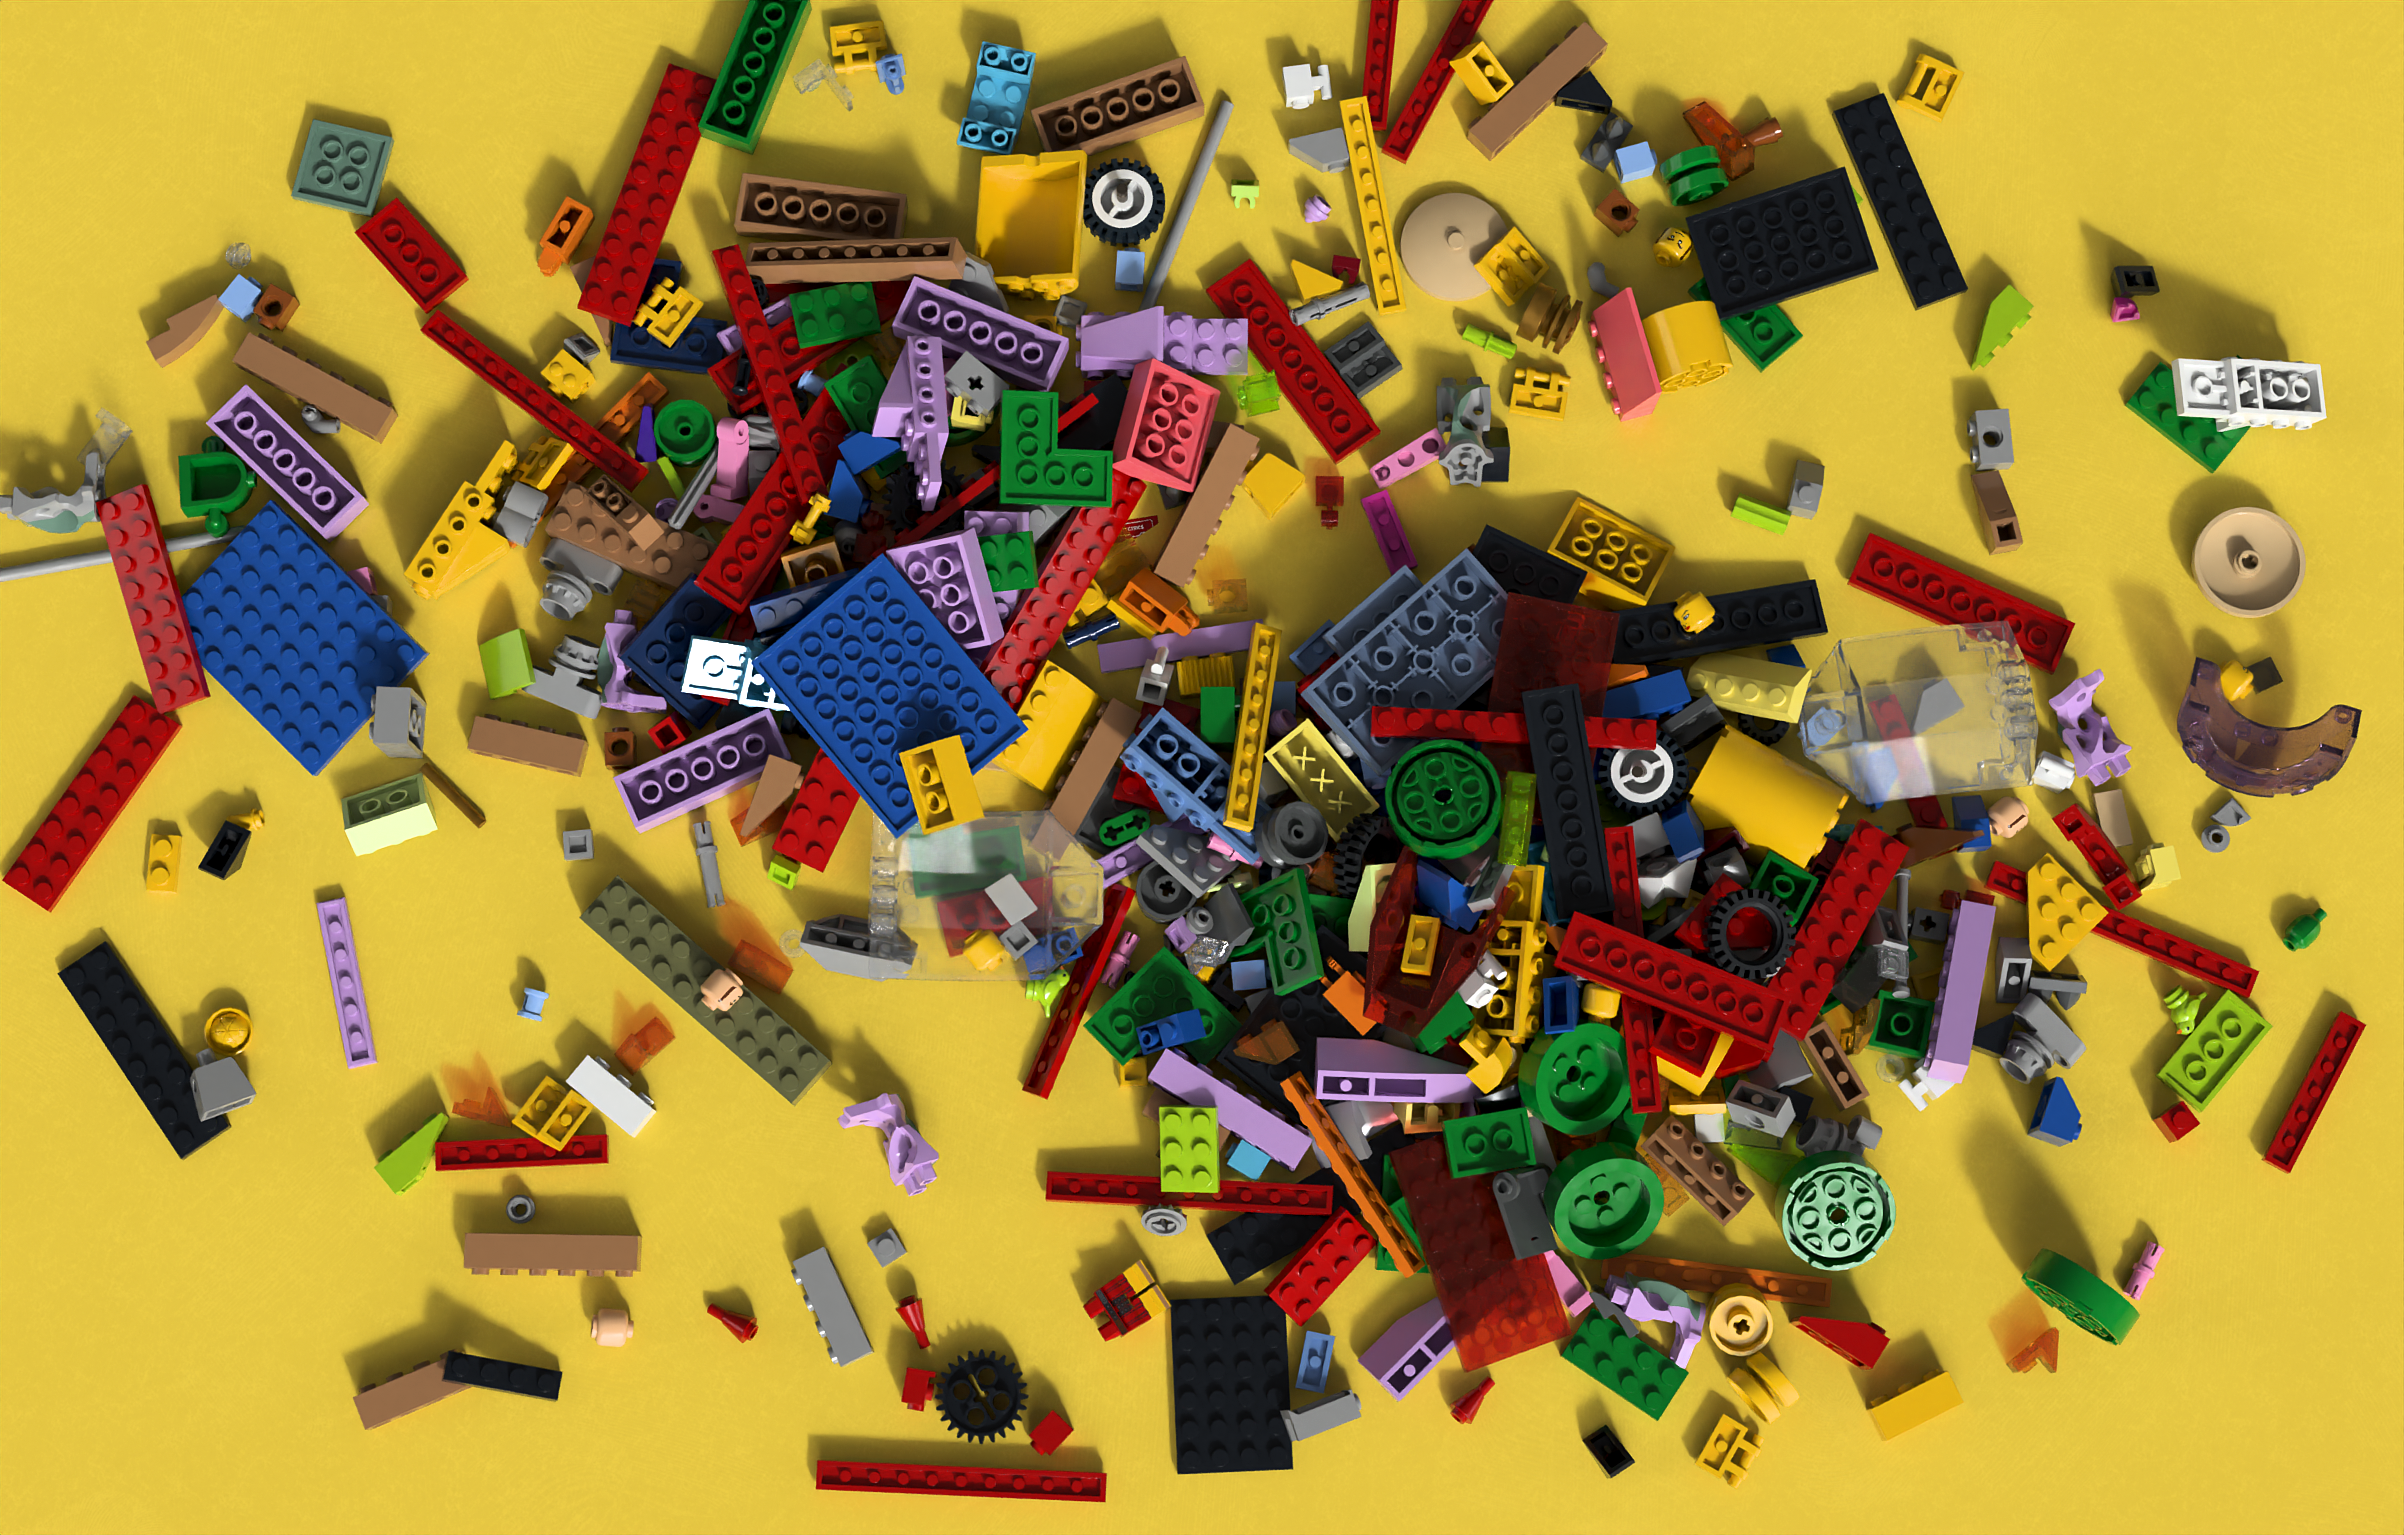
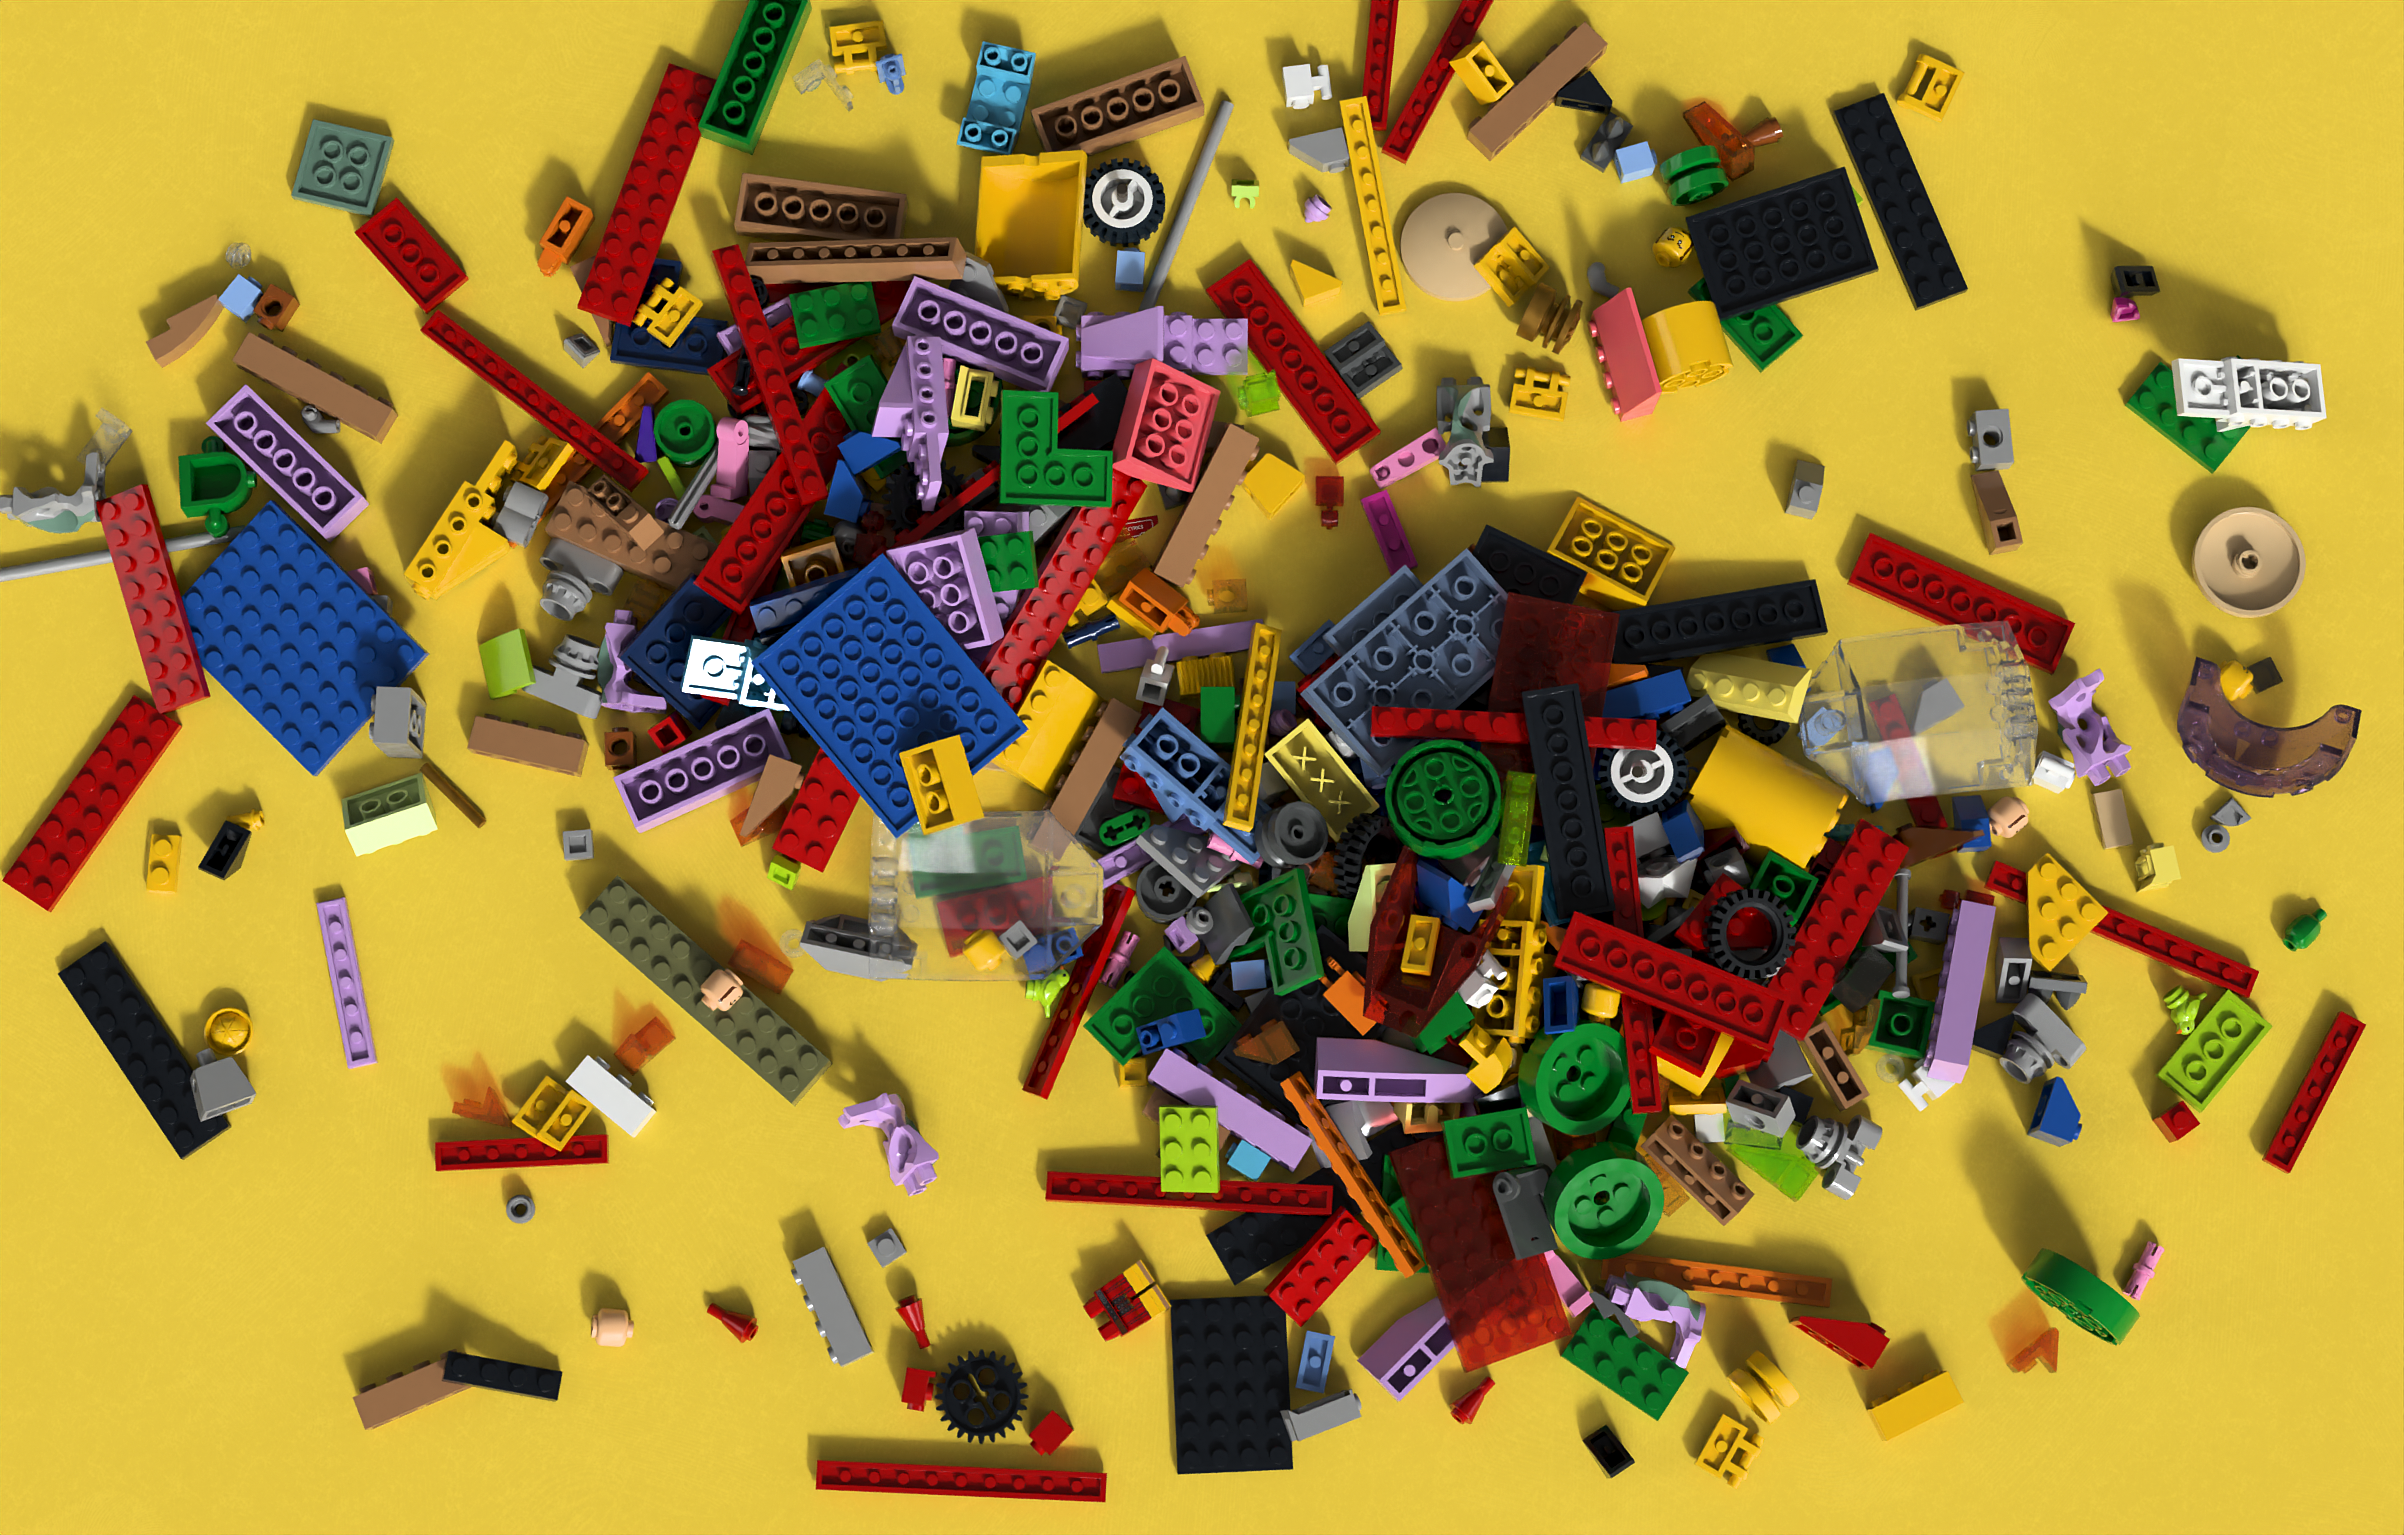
lime slope [374,1112,449,1196] -> none
medium nougat brick [464,1233,642,1277] -> none
light blue bush [517,987,549,1022] -> none
yellow head [541,348,595,404] -> none
light grey pin [693,821,726,908] -> none
yellow bar [790,492,832,545] -> none
light grey brick [944,350,1010,418] -> none
white sticker [985,873,1038,925] -> none
light grey gear [1141,1203,1187,1236] -> none
clear bracket [1184,936,1230,975] -> none
light grey pin [1289,282,1370,326] -> none
dark red tile [1332,255,1361,285] -> none
lime axle [1462,323,1517,359] -> none
dark orange brick [1594,188,1639,237] -> none
yellow head [1673,591,1715,634] -> none
yellow wheel [1706,1283,1773,1356] -> none
lime axle [1731,493,1792,535] -> none
brick [1775,1150,1896,1271] -> none
clear plate [1878,946,1909,982] -> none
lime slope [1970,284,2034,371] -> none
red slope [2052,803,2143,911] -> none

